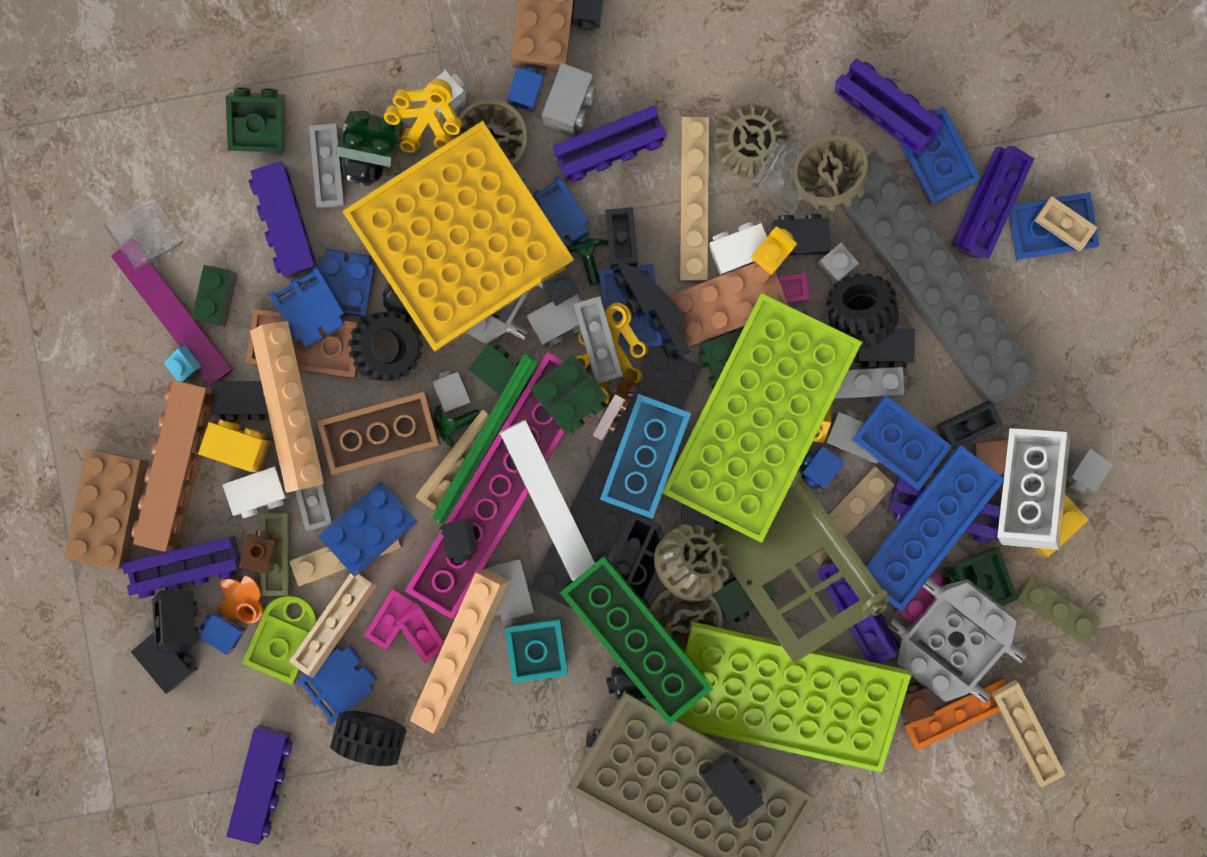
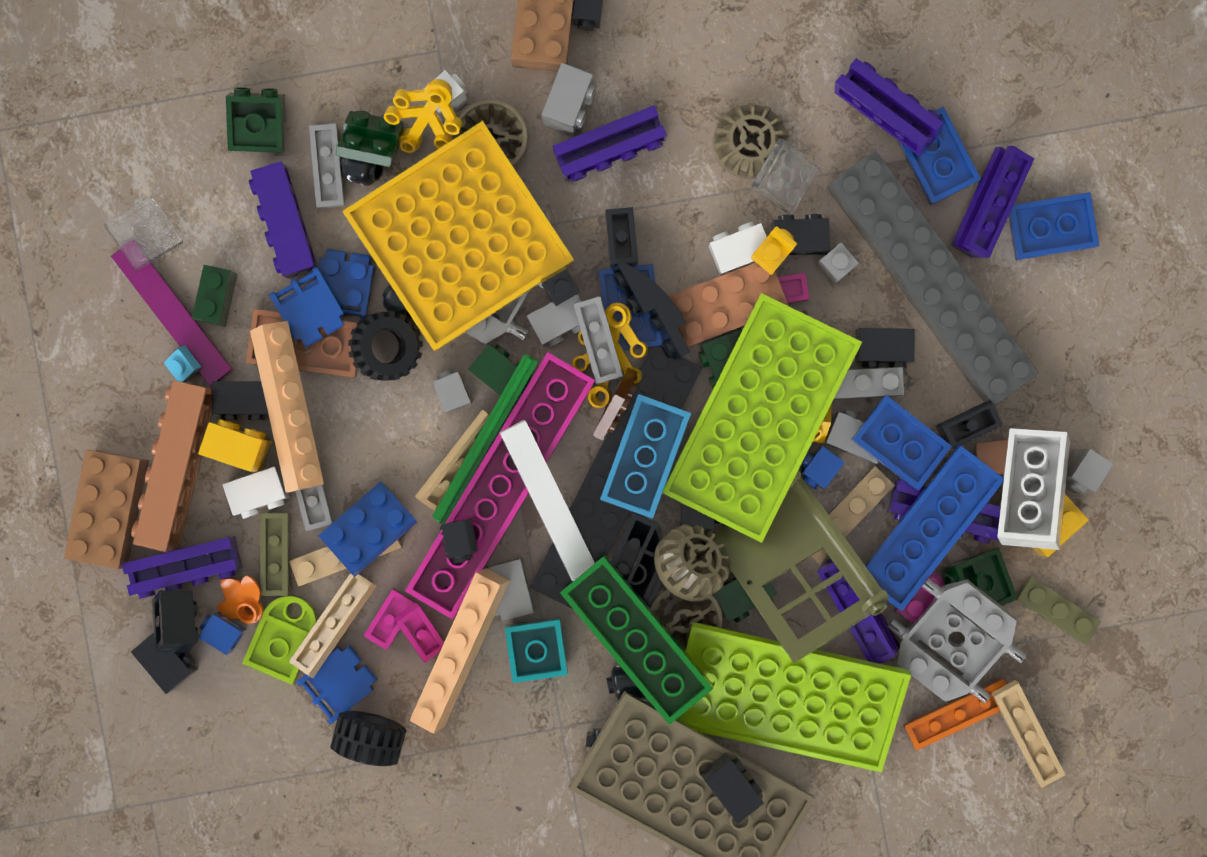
dark purple brick [226,725,293,845] -> none
reddish brown brick [239,530,279,574] -> none
medium nougat brick [317,392,442,475] -> none
dark green plant [435,406,480,448] -> none
blue brick [507,66,544,112] -> none
dark green plate [530,354,608,433] -> none
blue plate [532,176,589,248] -> none
dark green plant [567,238,608,284] -> none
tan plate [680,117,709,282] -> none
dark tan gear [793,135,871,211] -> none
black tyre [826,273,899,347] -> none
reddish brown brick [901,683,935,723] -> none
tan plate [1034,196,1098,251] -> none

